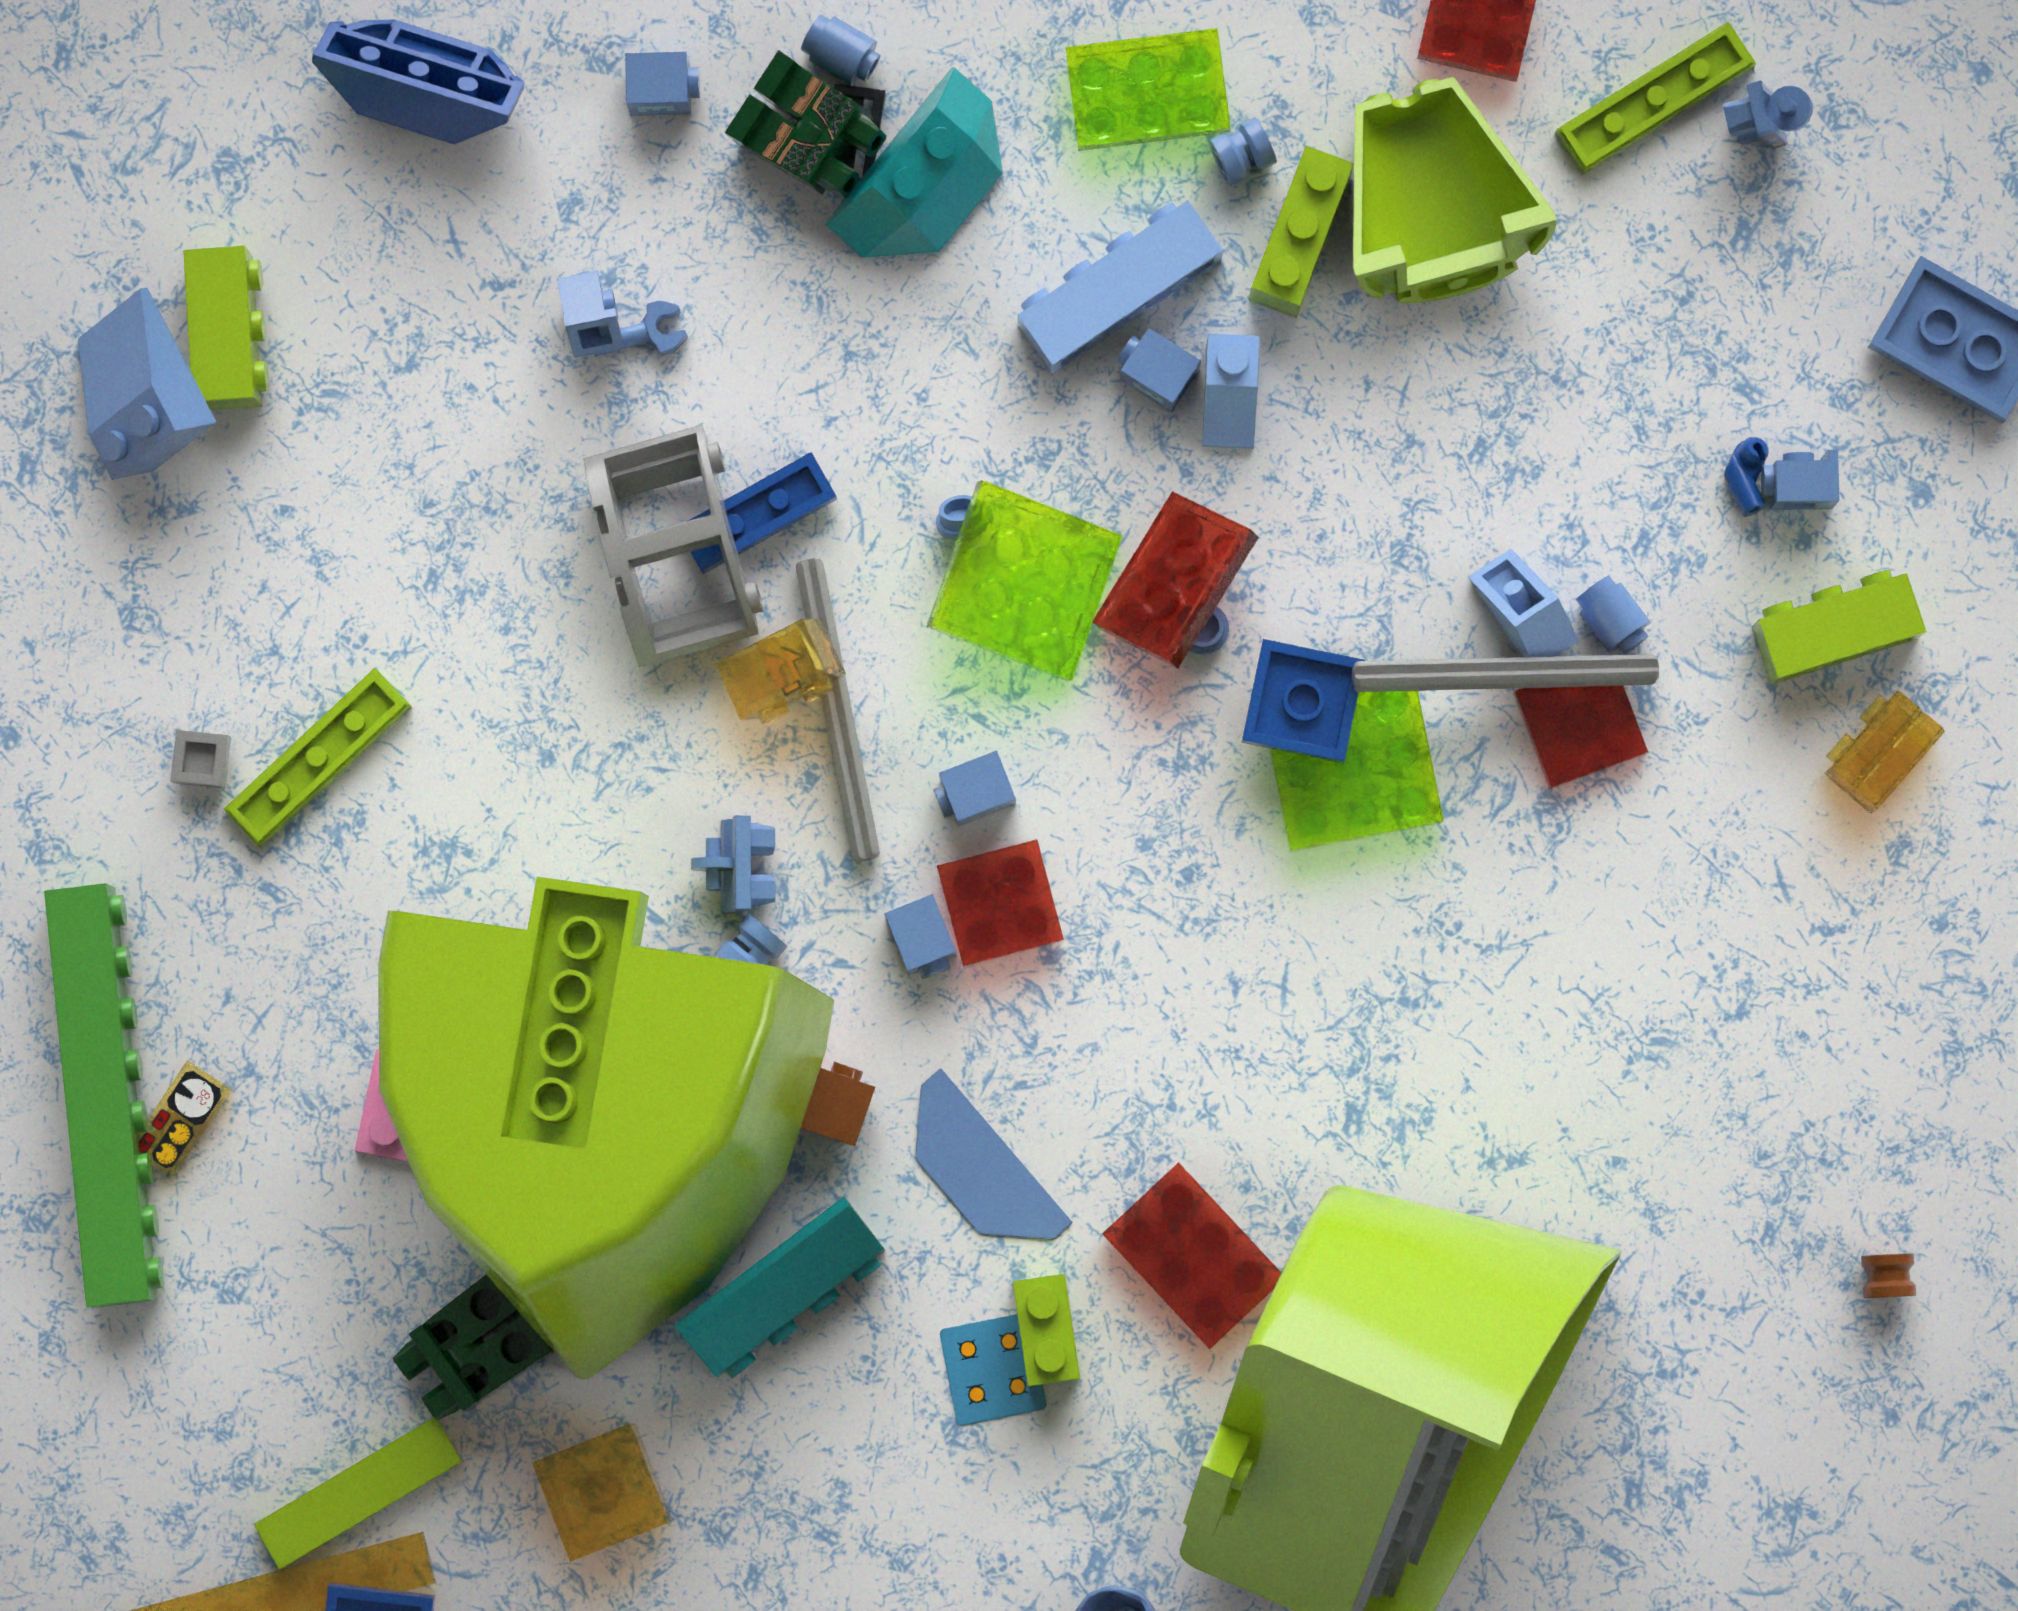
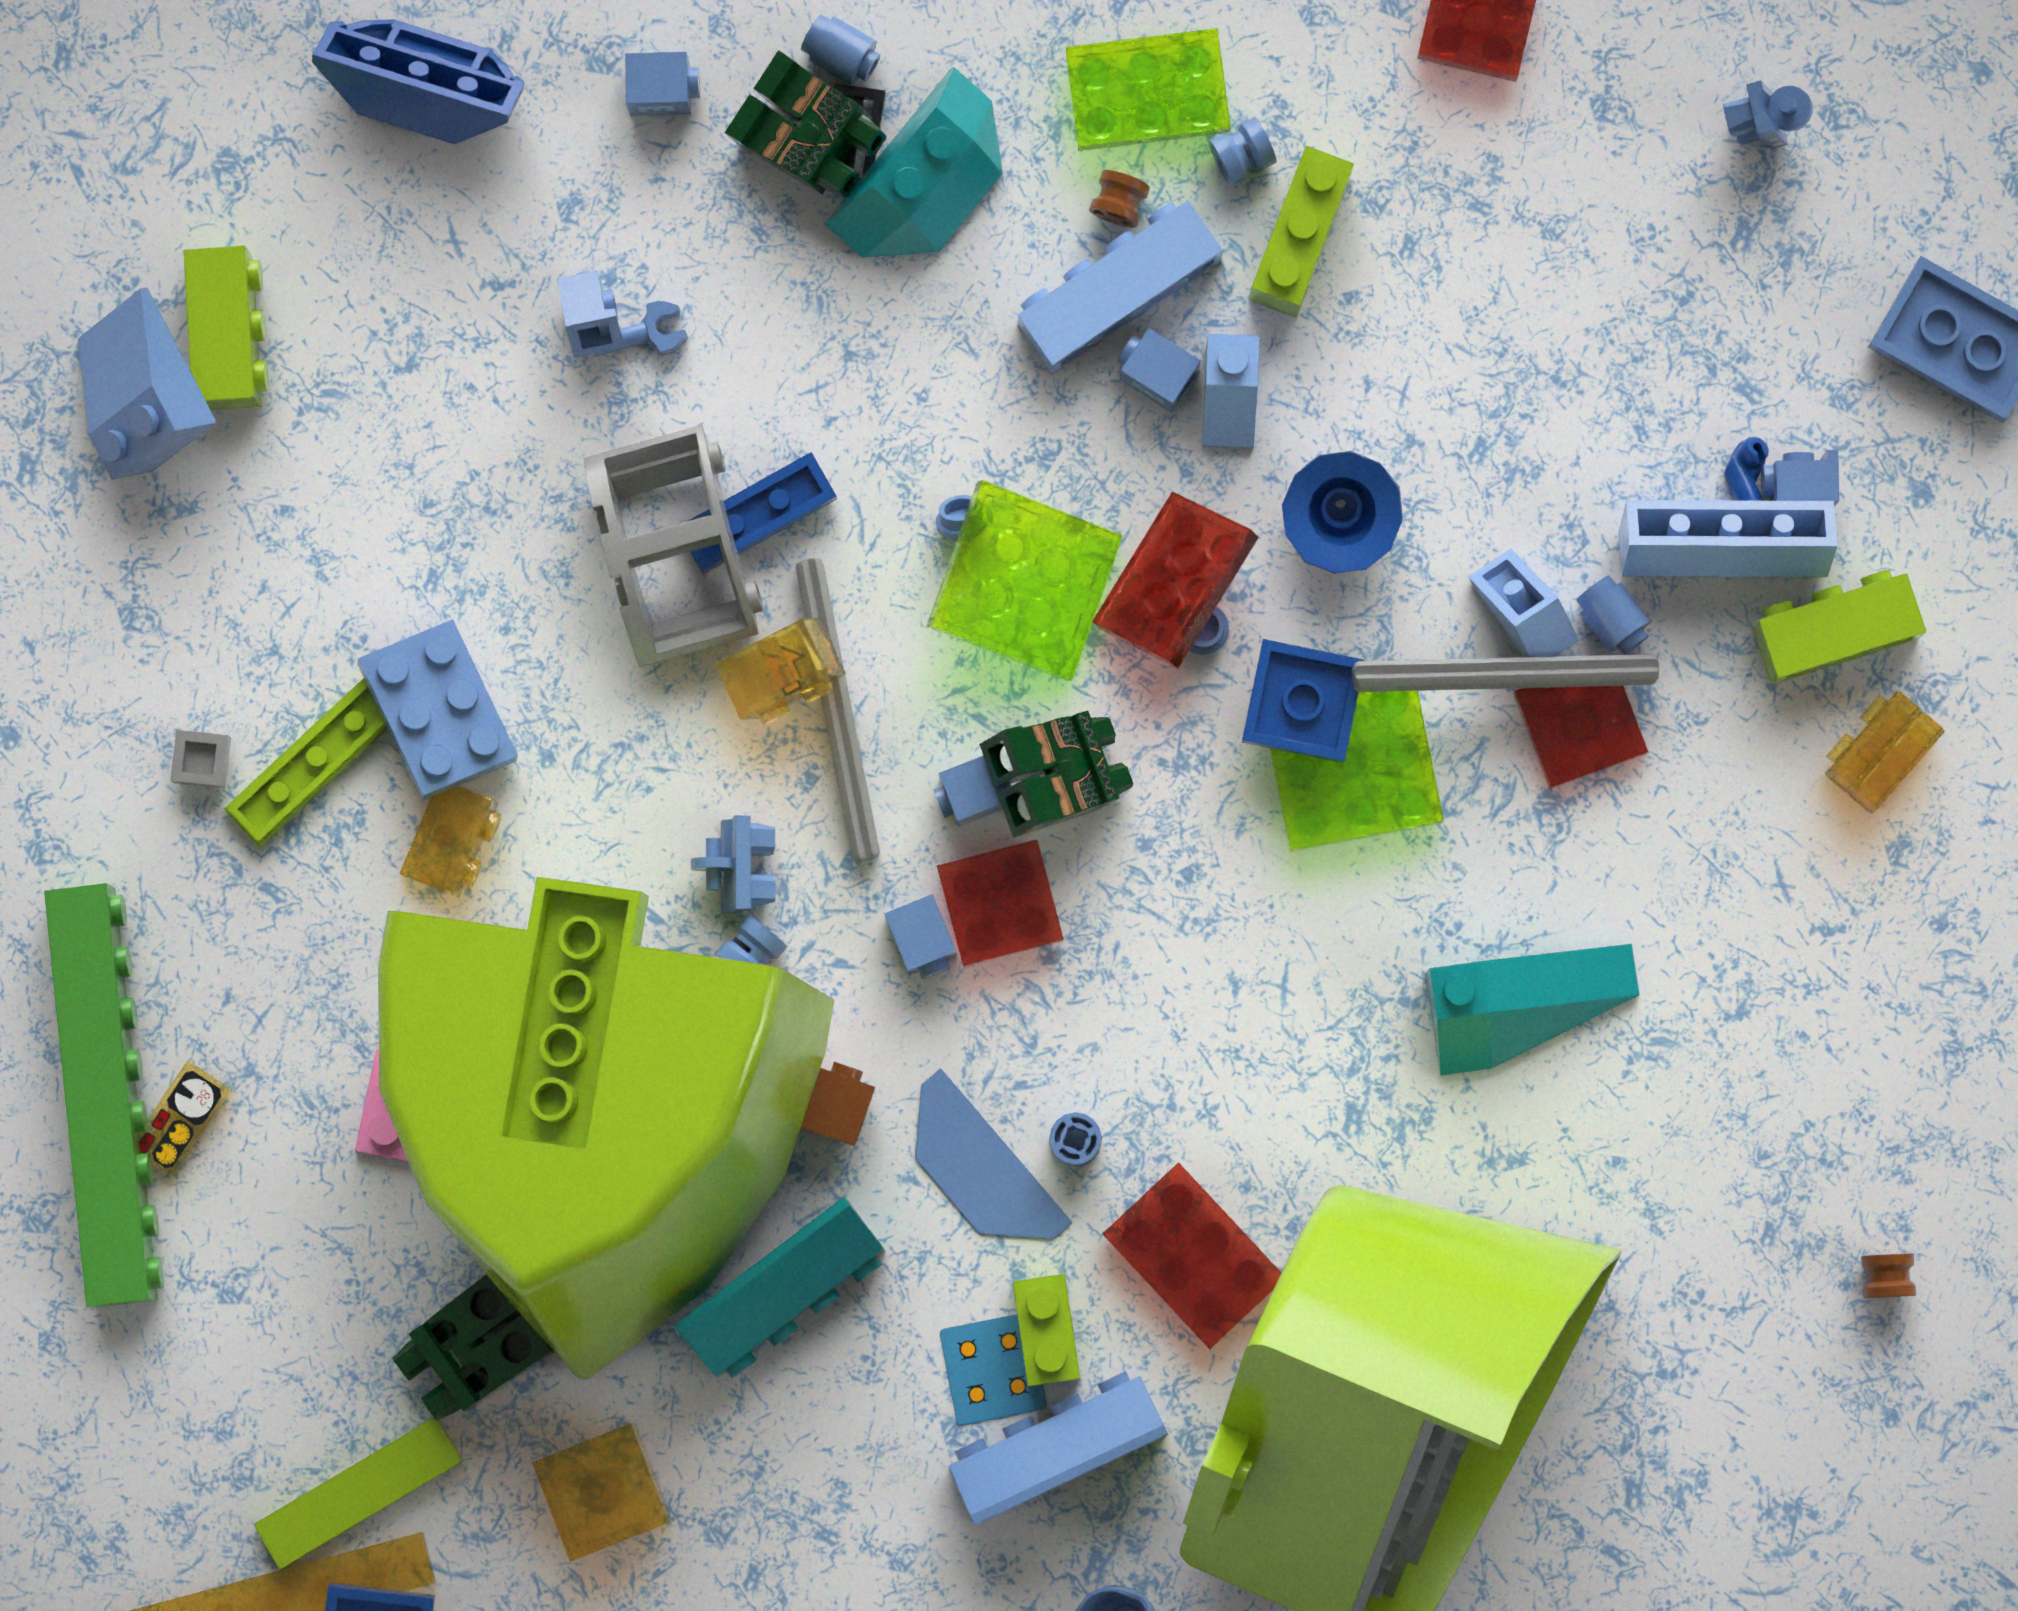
lime cone [1353,77,1557,303] -> none
lime tile [1555,21,1756,175] -> none
none -> medium blue plate [357,619,518,801]
none -> clear yellow bracket [399,786,502,898]
none -> medium blue slope [949,1371,1168,1525]
none -> dark green hips [979,711,1133,838]
none -> medium blue wheel [1049,1112,1102,1167]
none -> dark orange wheel [1089,170,1150,228]
none -> blue hat [1282,451,1403,574]
none -> teal wedge [1425,944,1639,1076]
none -> light blue brick [1619,500,1838,577]

